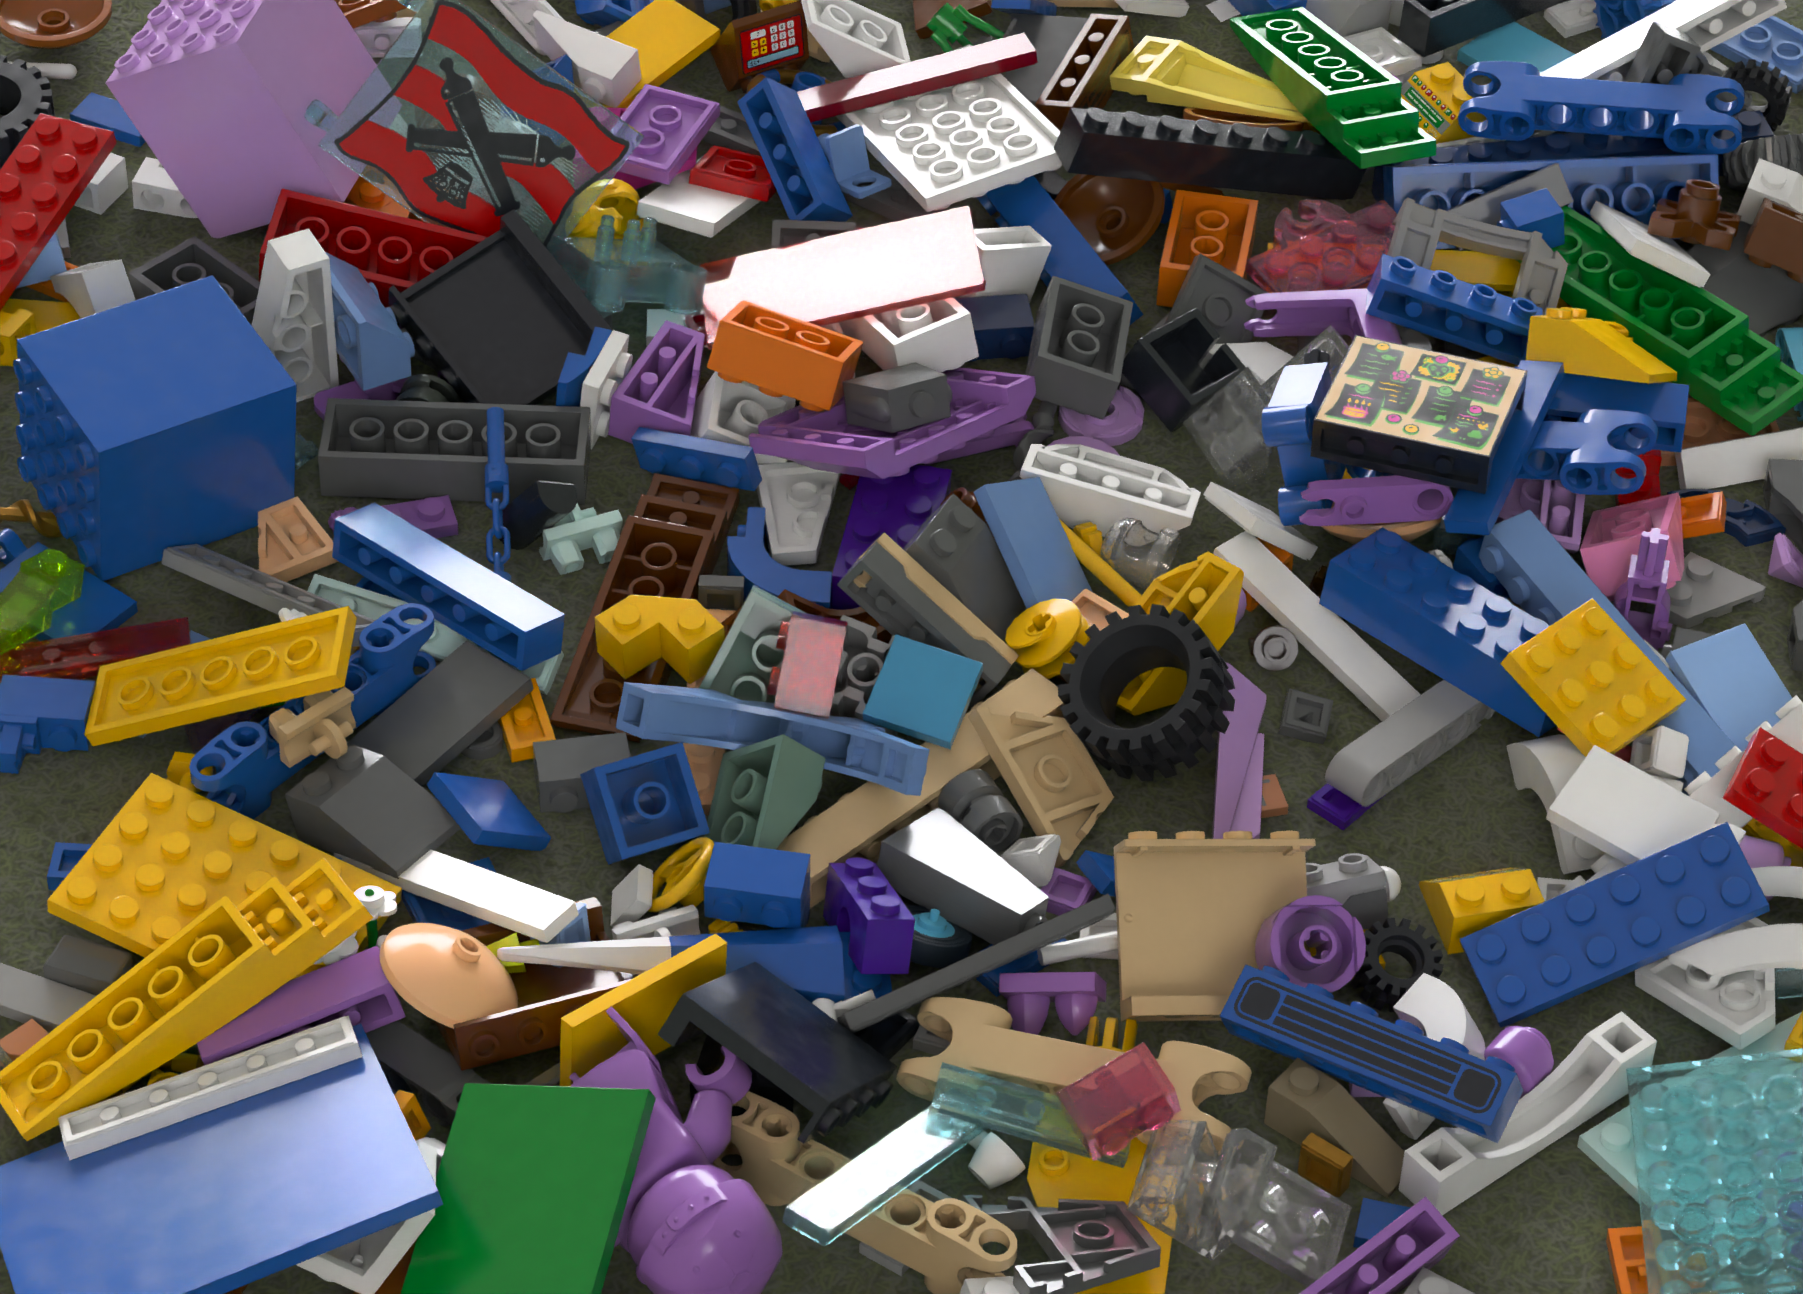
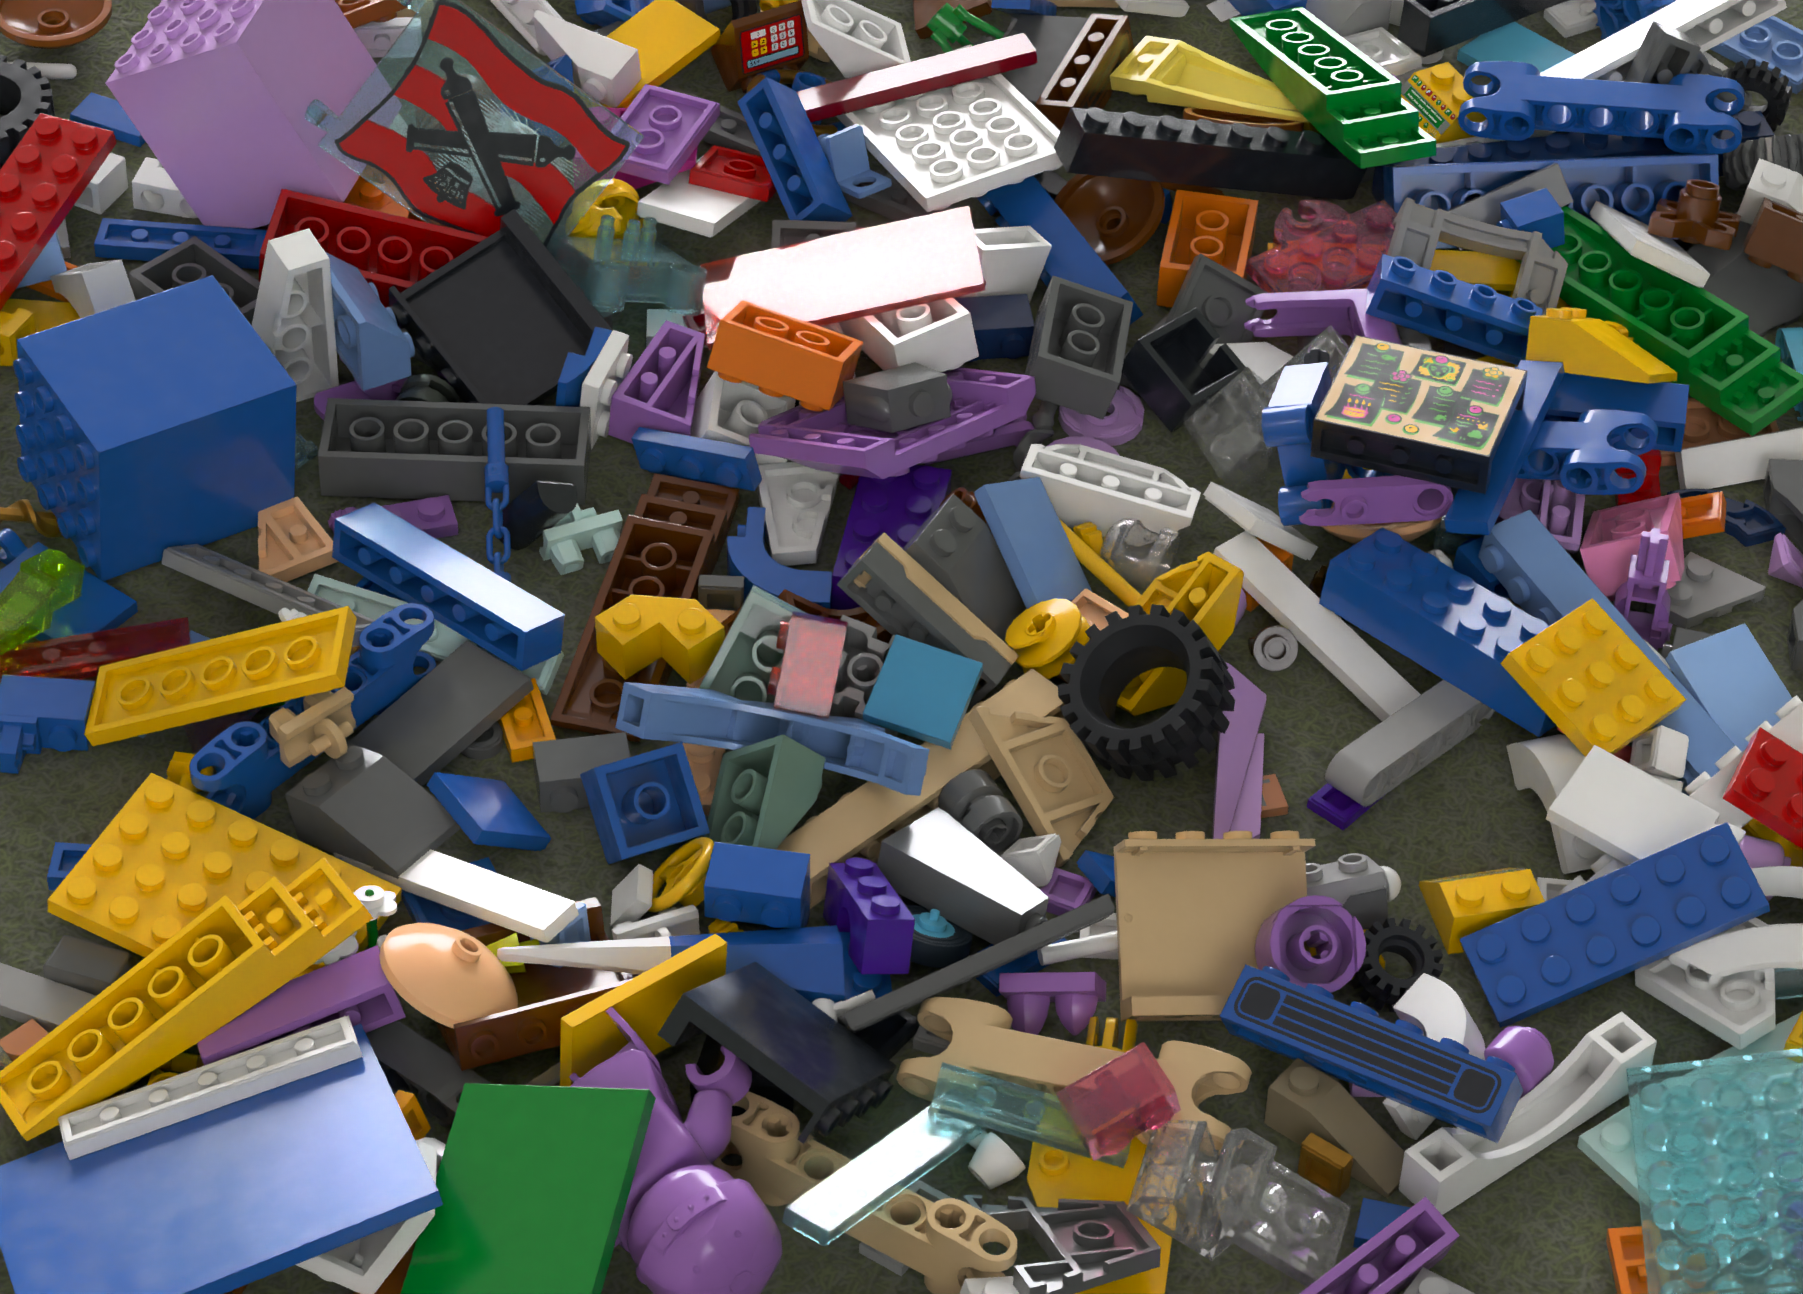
dark grey tile [1278,688,1333,744] -> none
none -> blue plate [94,218,267,269]

